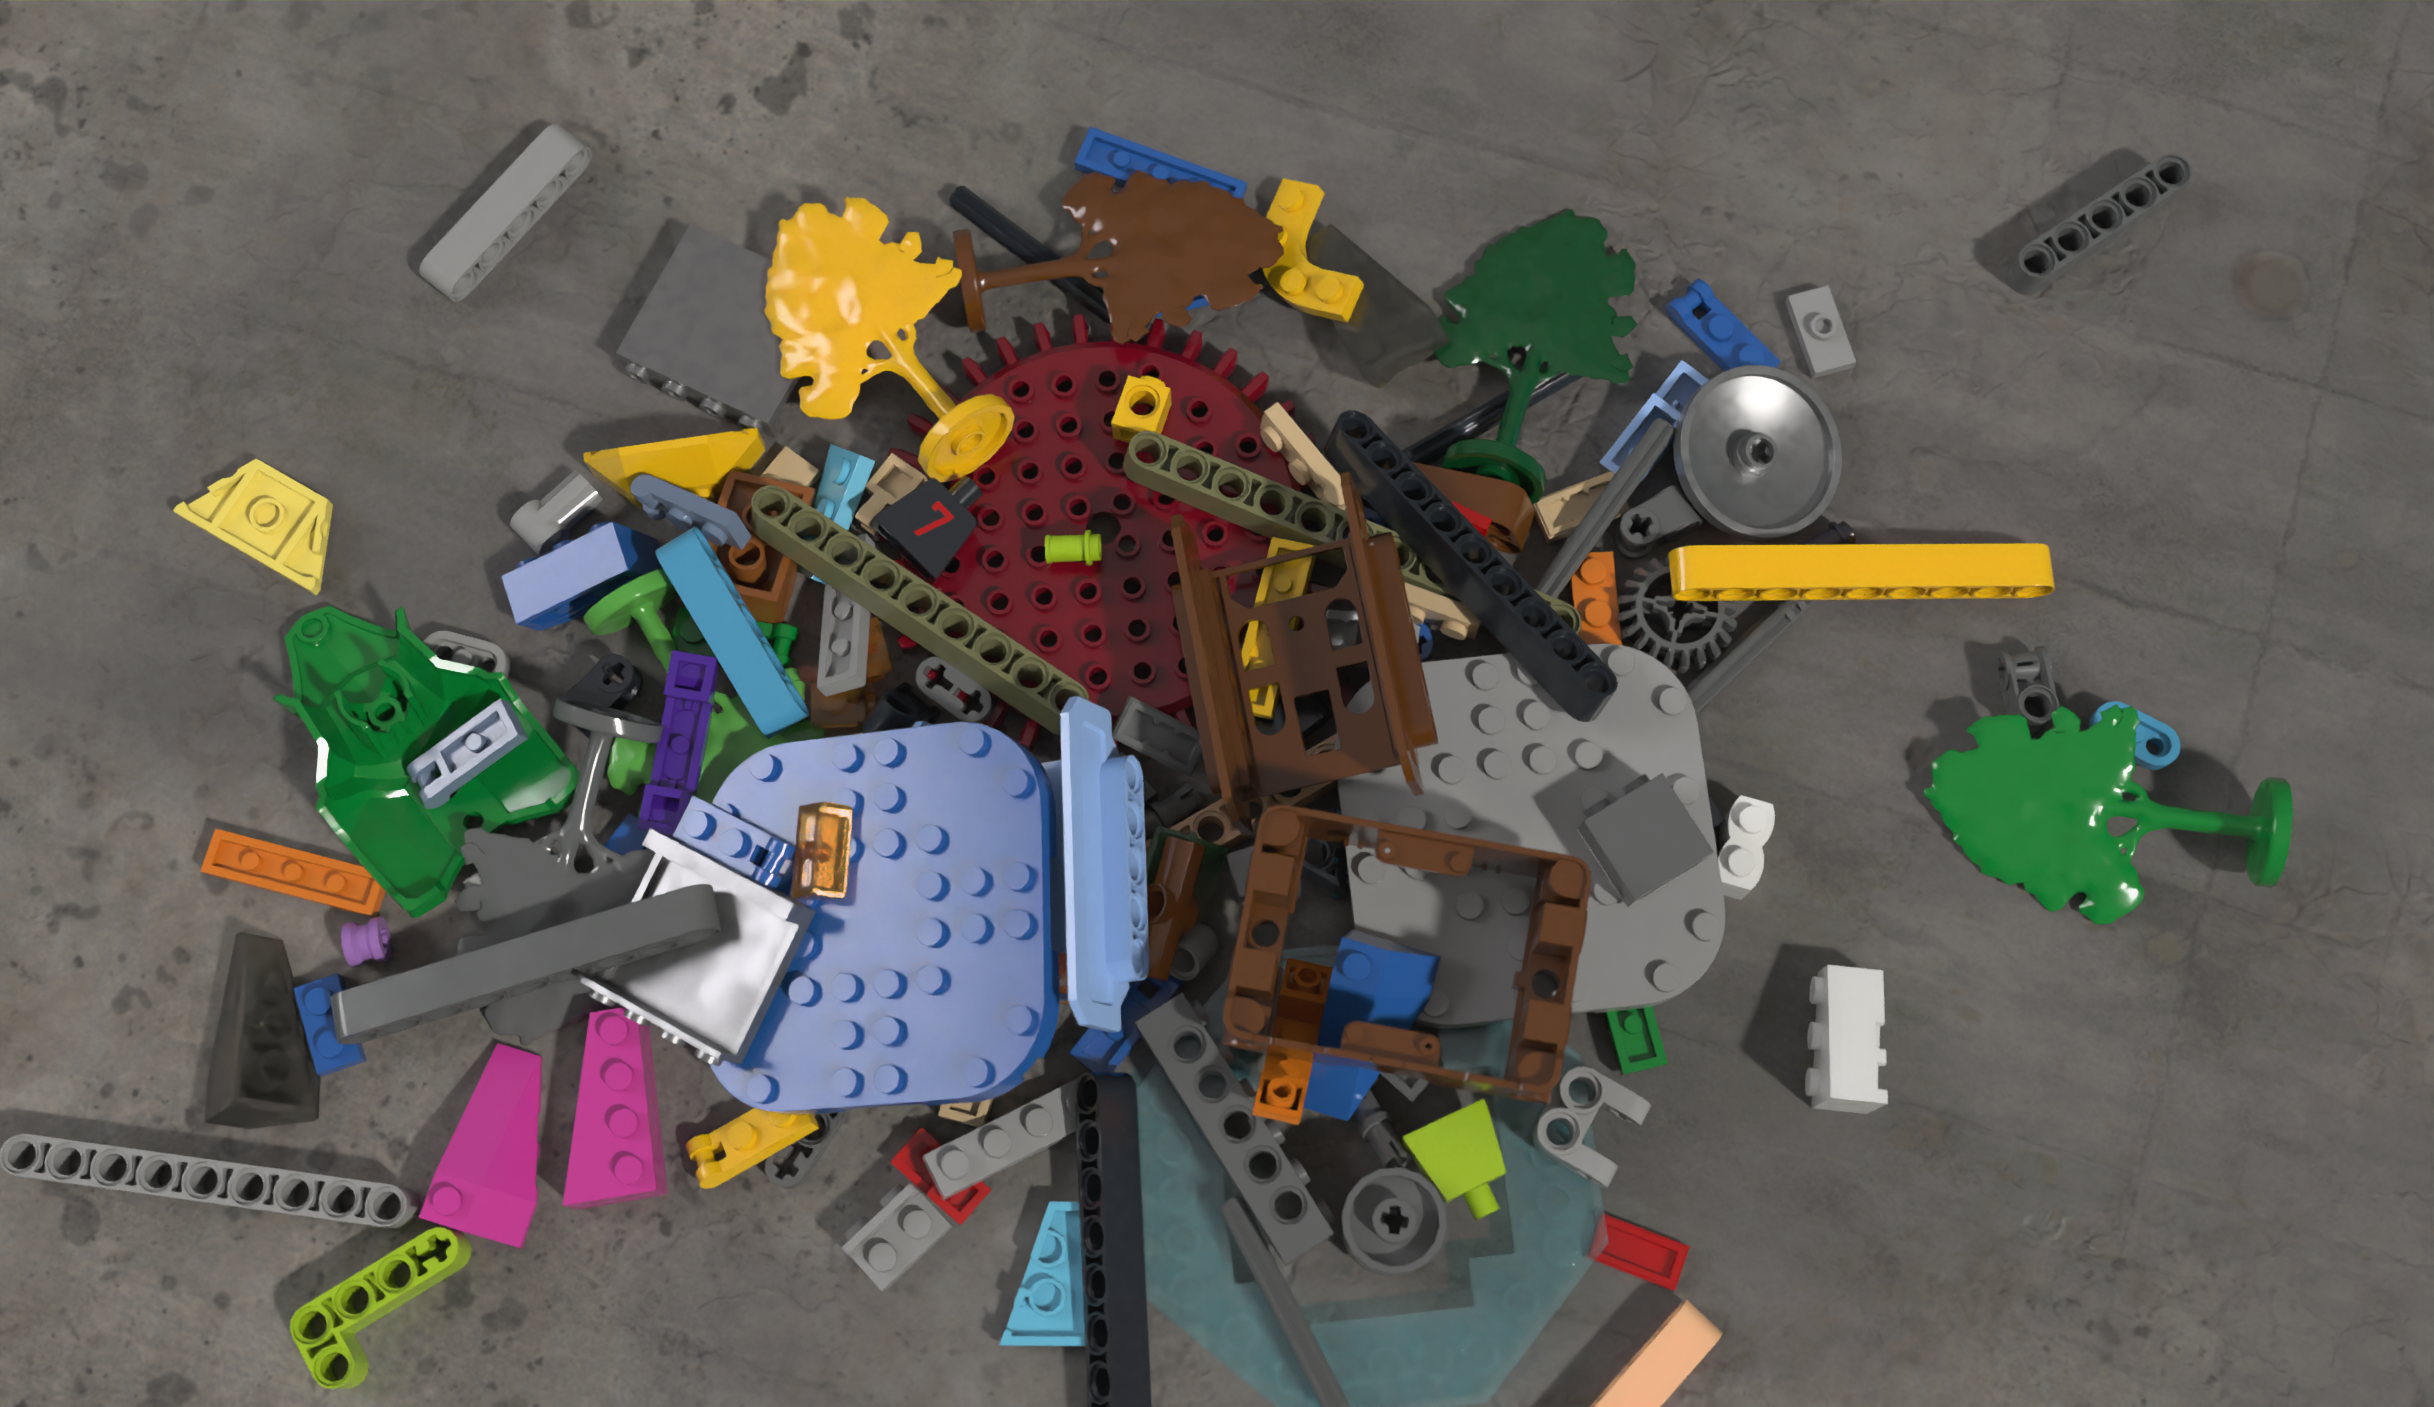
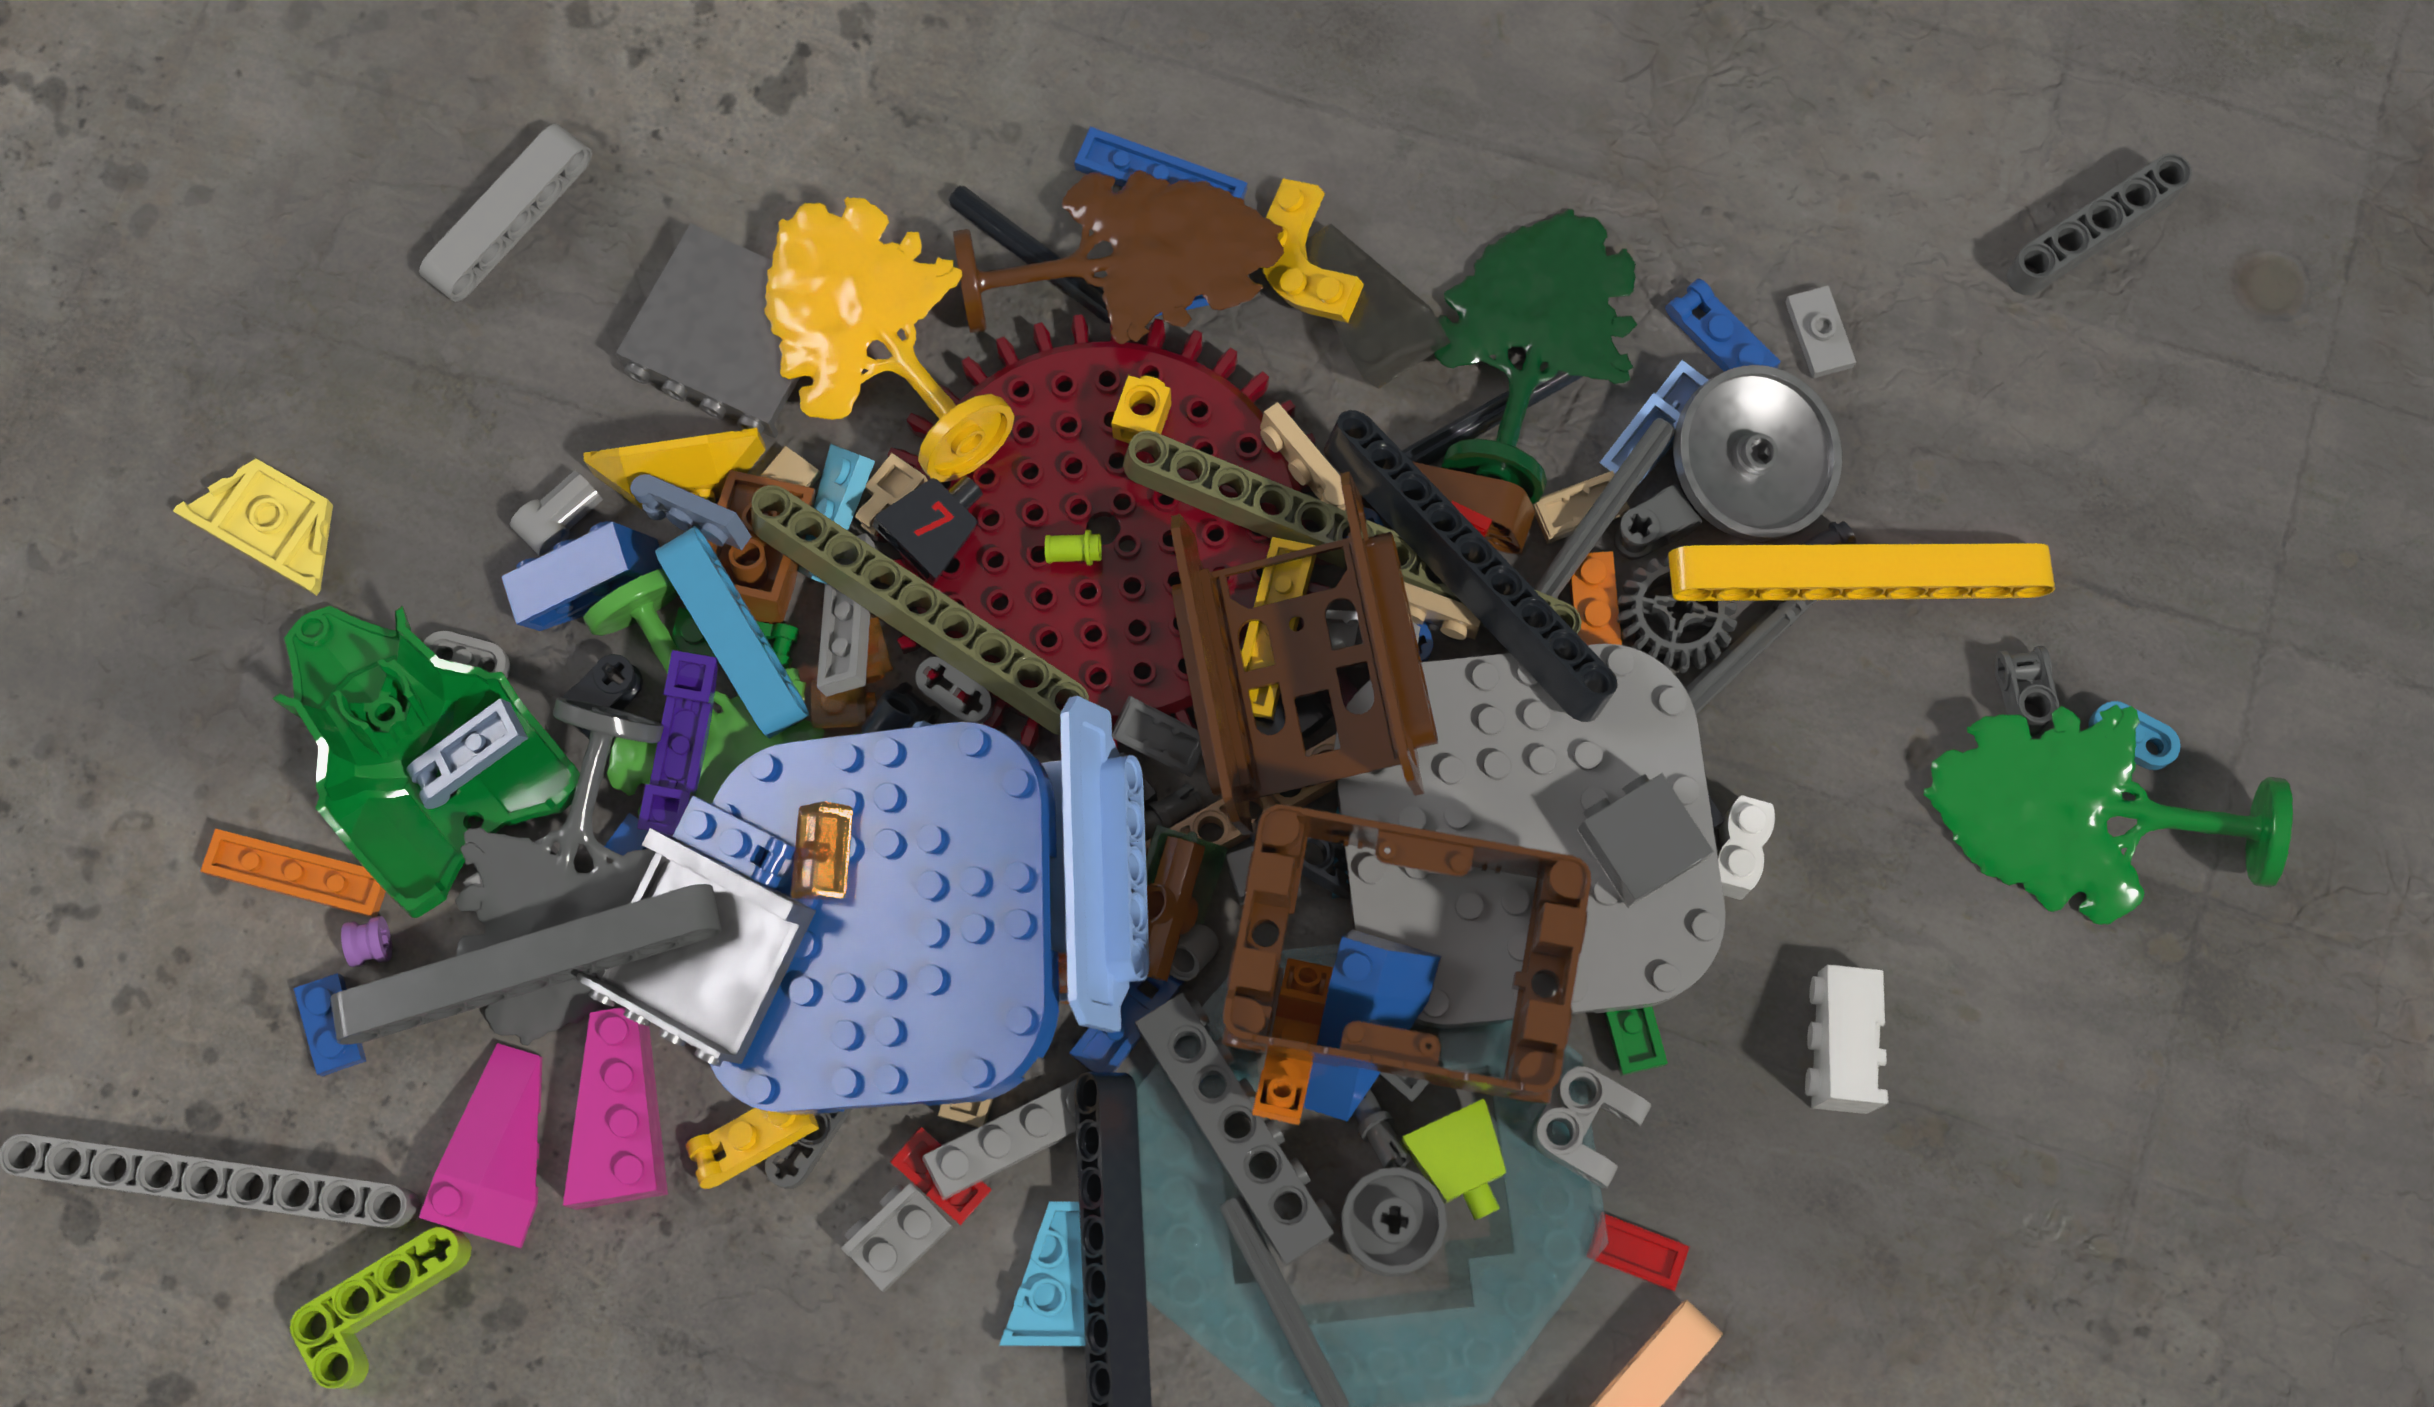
clear smoke wedge [205,932,320,1129] -> none

